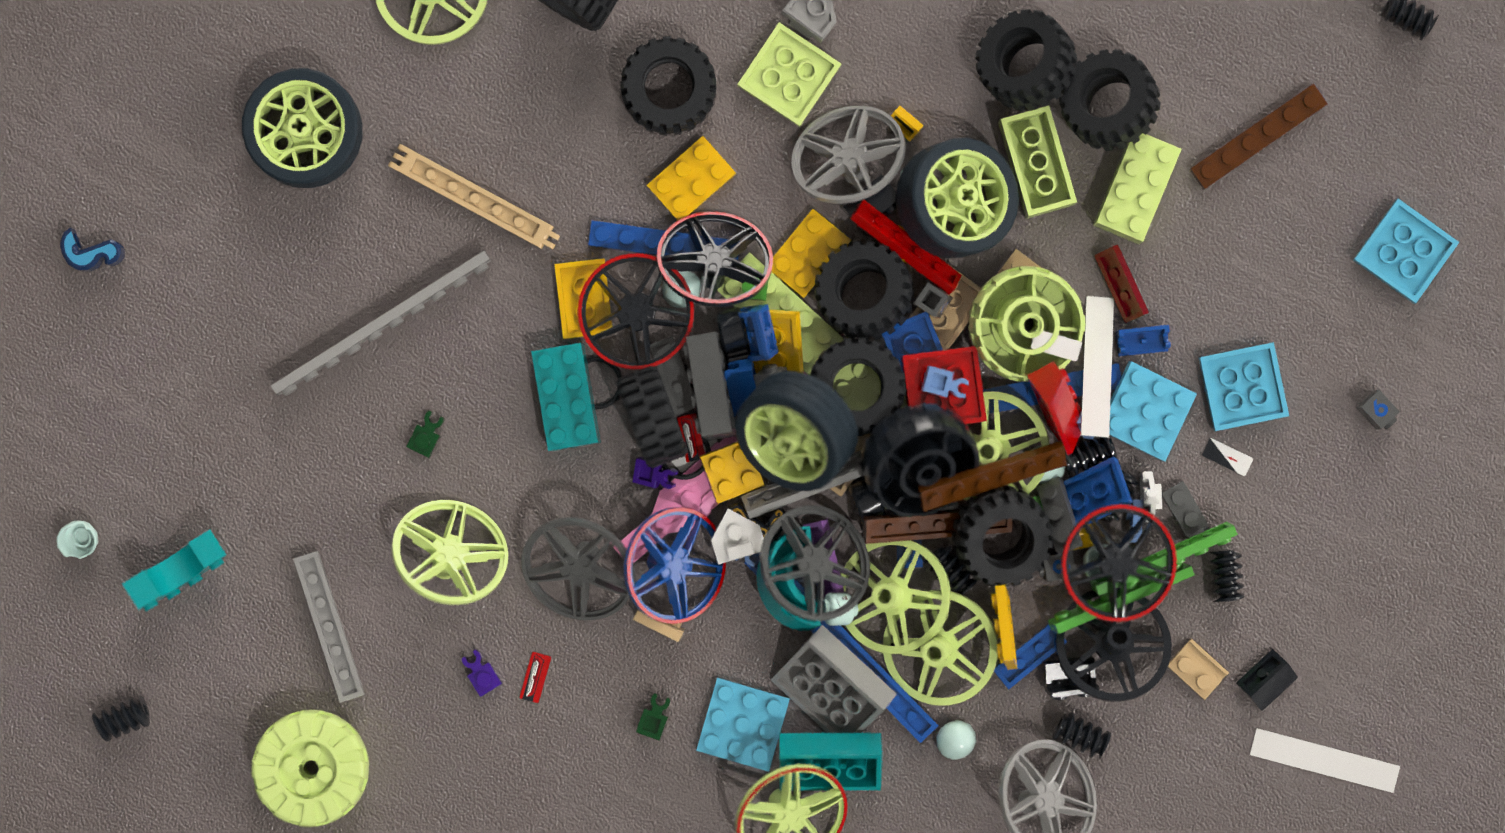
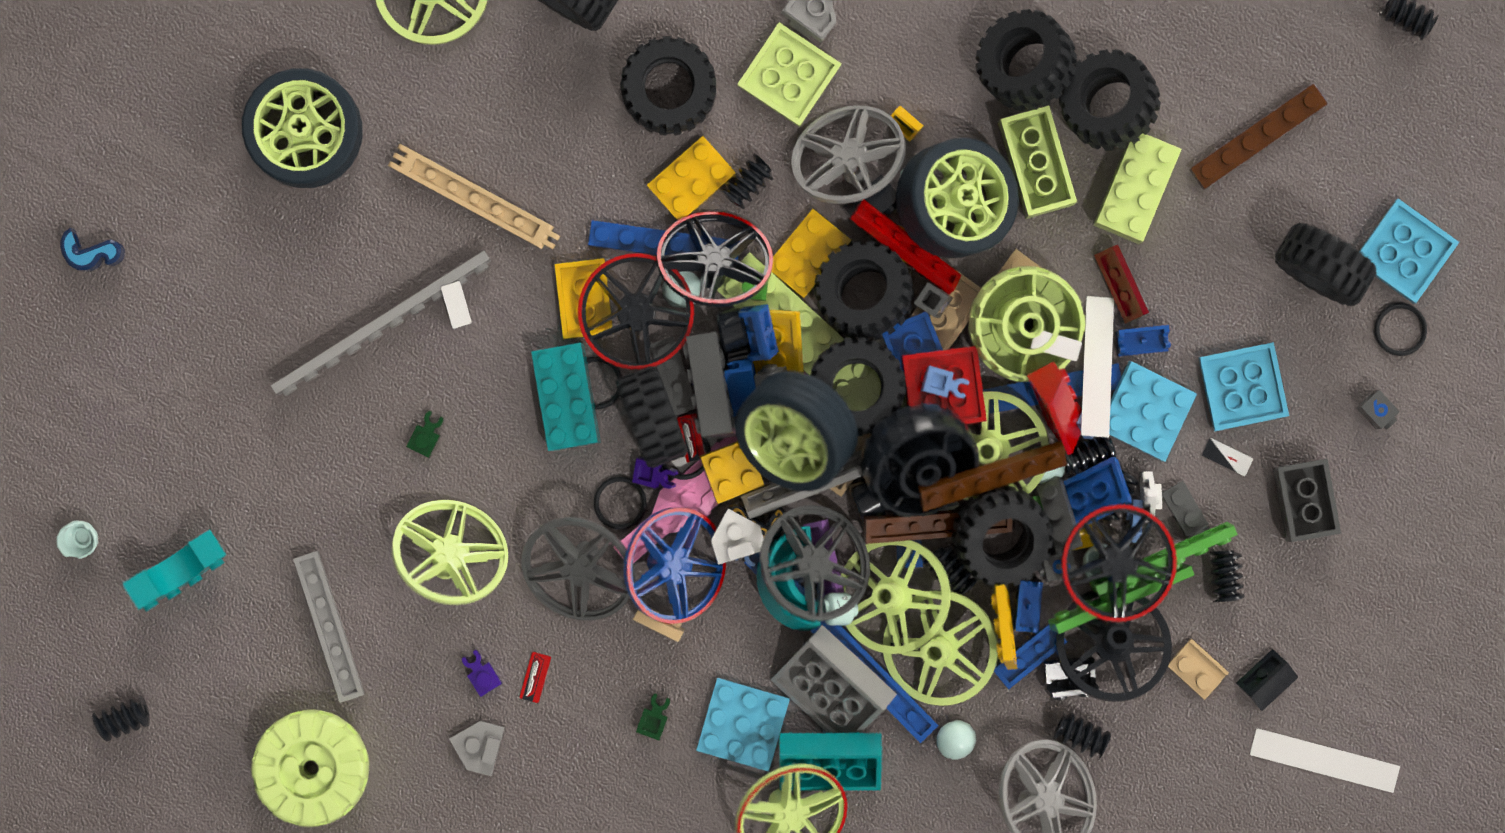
none -> white sticker [441,281,471,329]
none -> light grey plate [449,721,505,776]
none -> black tyre [594,477,647,530]
none -> black piece [719,153,773,209]
none -> blue hinge [1013,580,1043,633]
none -> dark grey brick [1273,459,1341,542]
none -> black tyre [1275,223,1377,306]
none -> black tyre [1374,303,1427,356]

